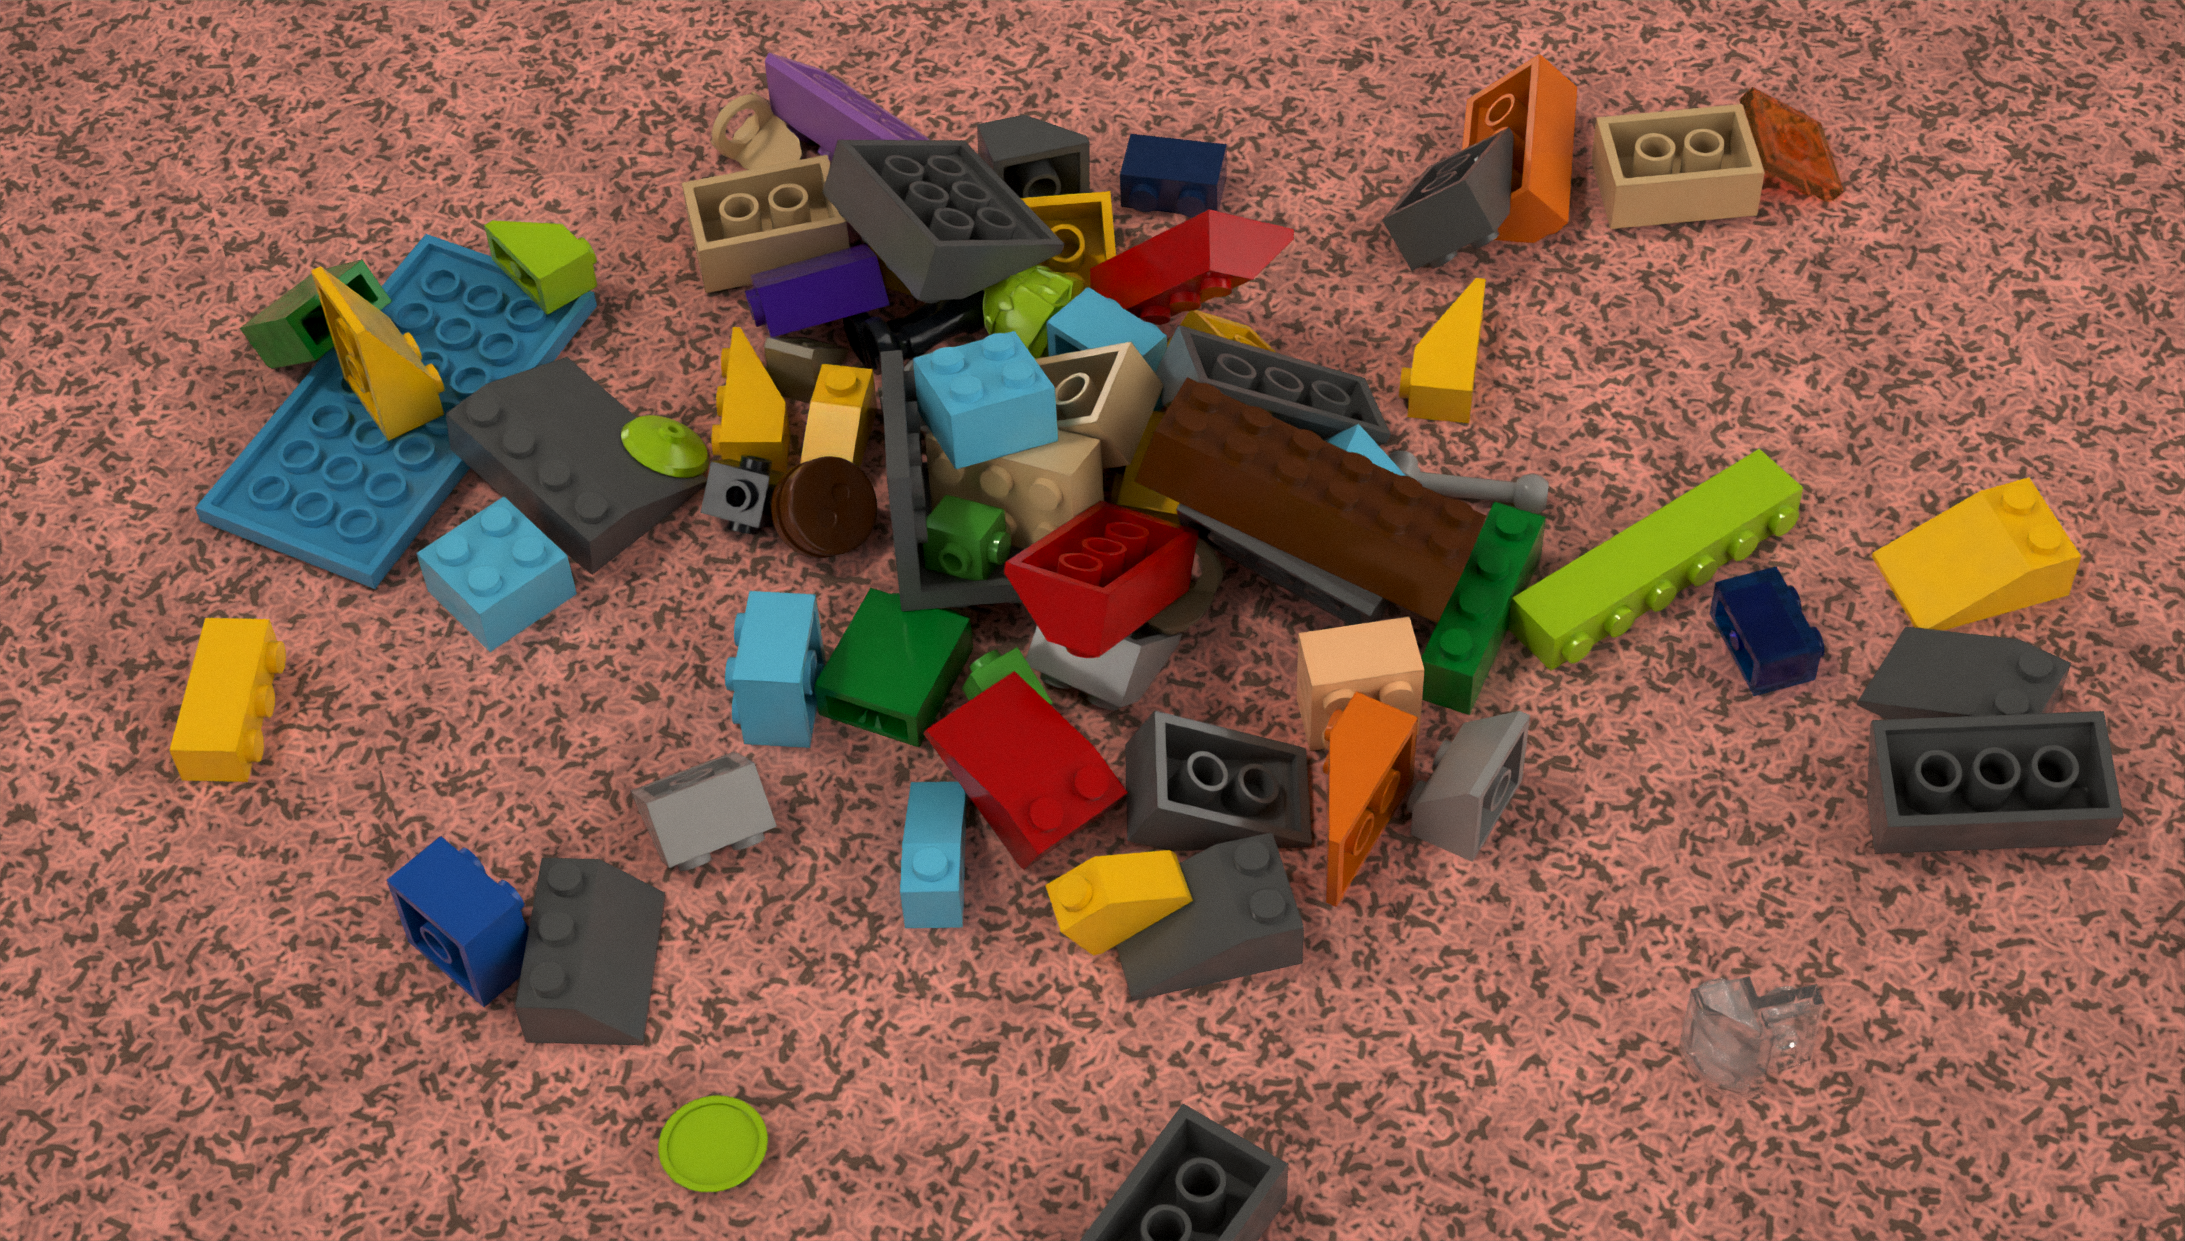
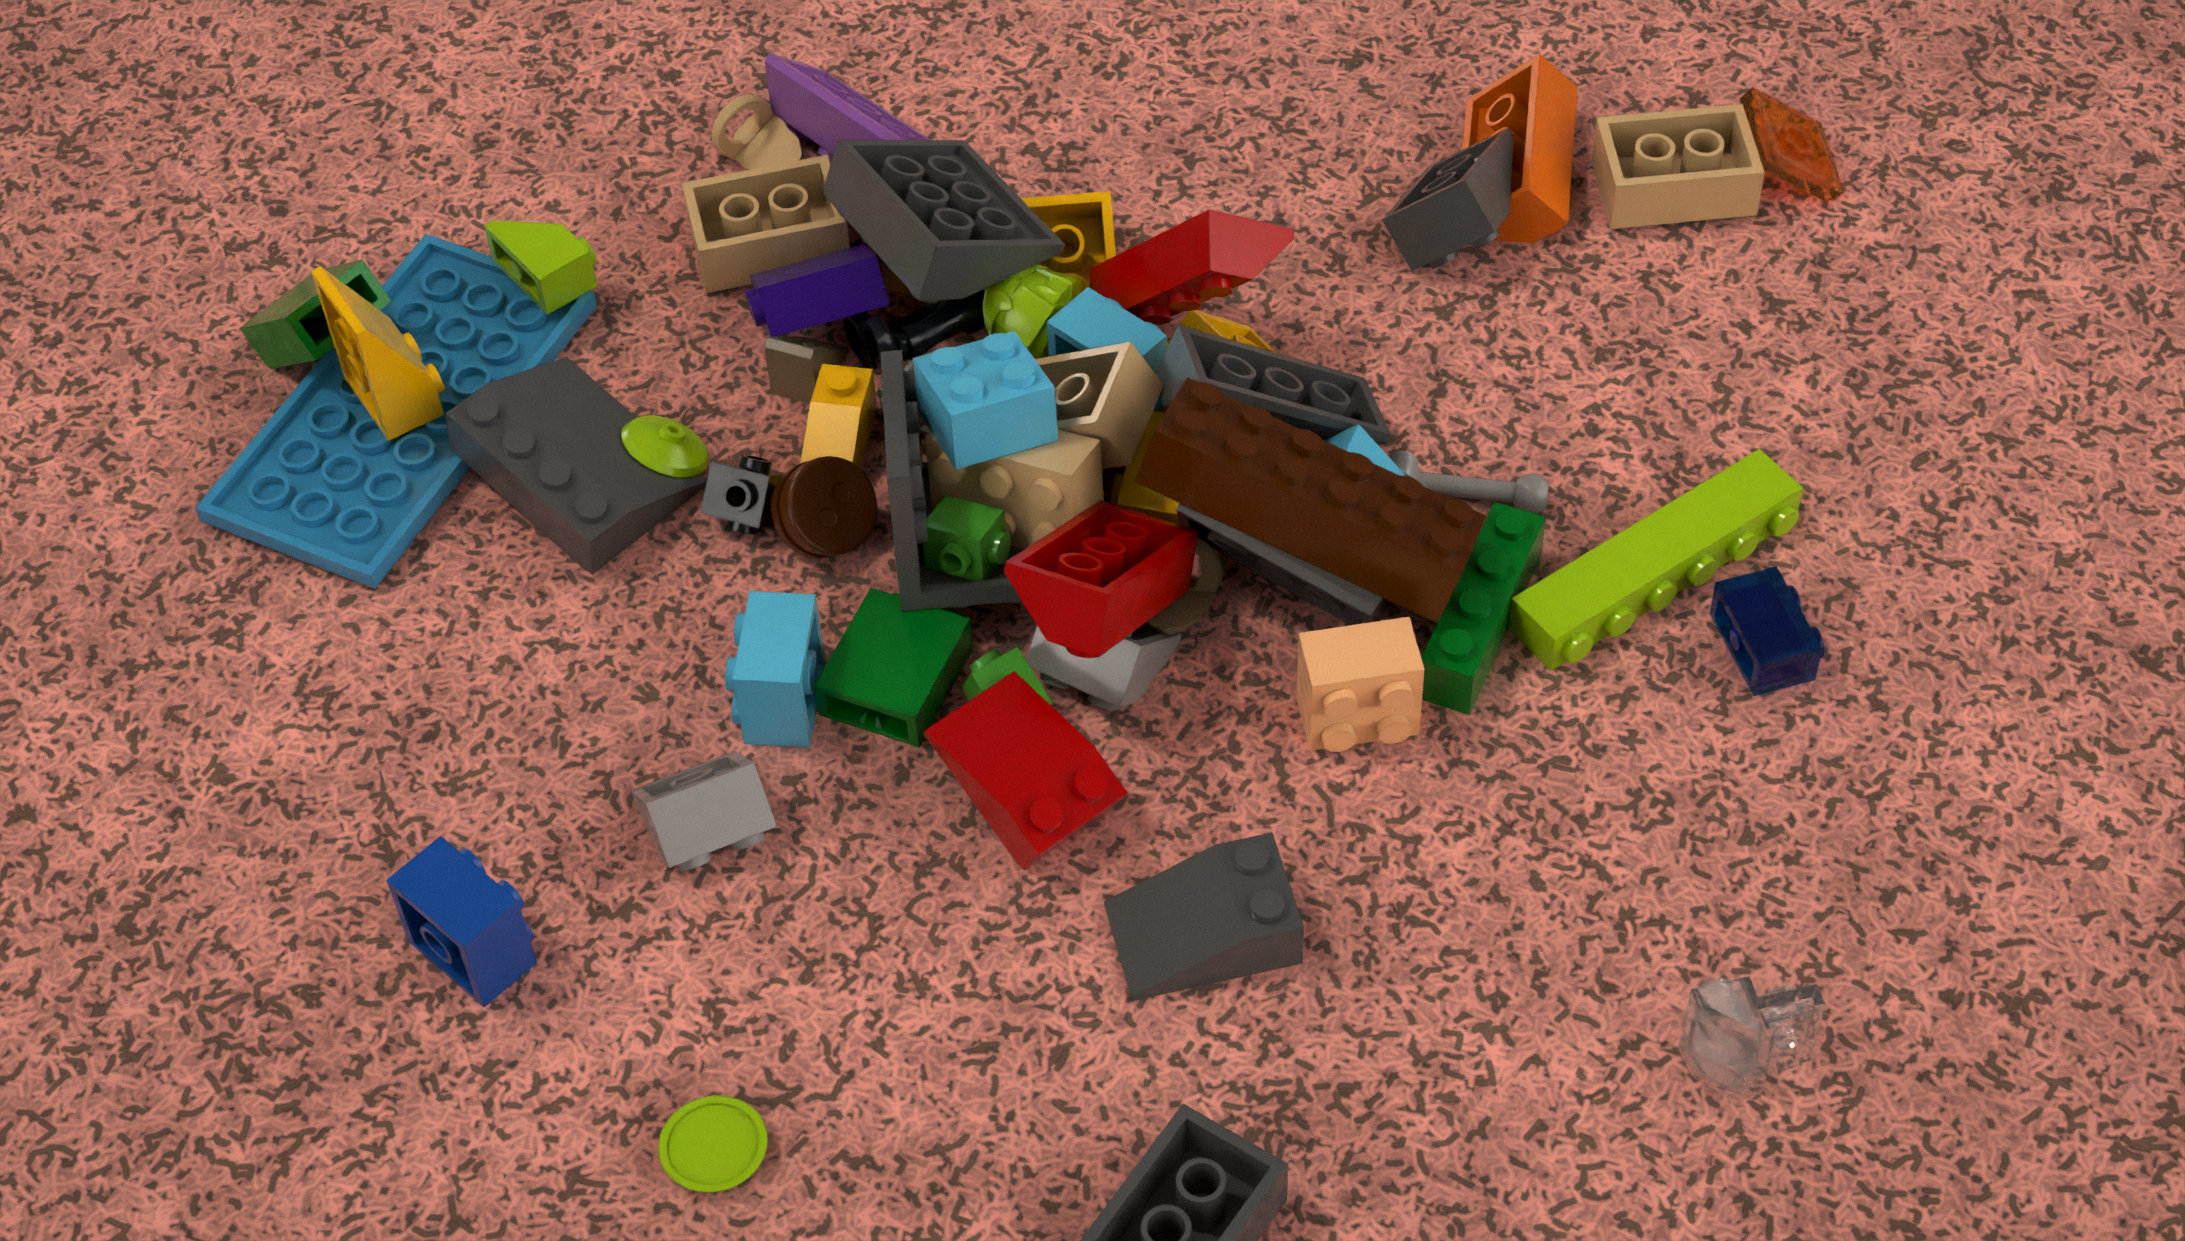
yellow brick [169,618,286,782] -> none
medium azure brick [416,496,577,652] -> none
dark grey slope [515,858,666,1045] -> none
yellow slope [711,327,791,473] -> none
medium azure slope [900,782,967,928] -> none
dark grey slope [977,115,1090,198] -> none
yellow slope [1045,850,1193,956] -> none
dark blue brick [1120,134,1227,218] -> none
dark grey slope [1125,711,1312,851] -> none
orange slope [1323,691,1418,907] -> none
yellow slope [1399,278,1486,423] -> none
light grey slope [1407,711,1530,862] -> none
dark grey slope [1857,627,2071,720] -> none
dark grey slope [1867,711,2124,854] -> none
yellow slope [1872,477,2082,631] -> none

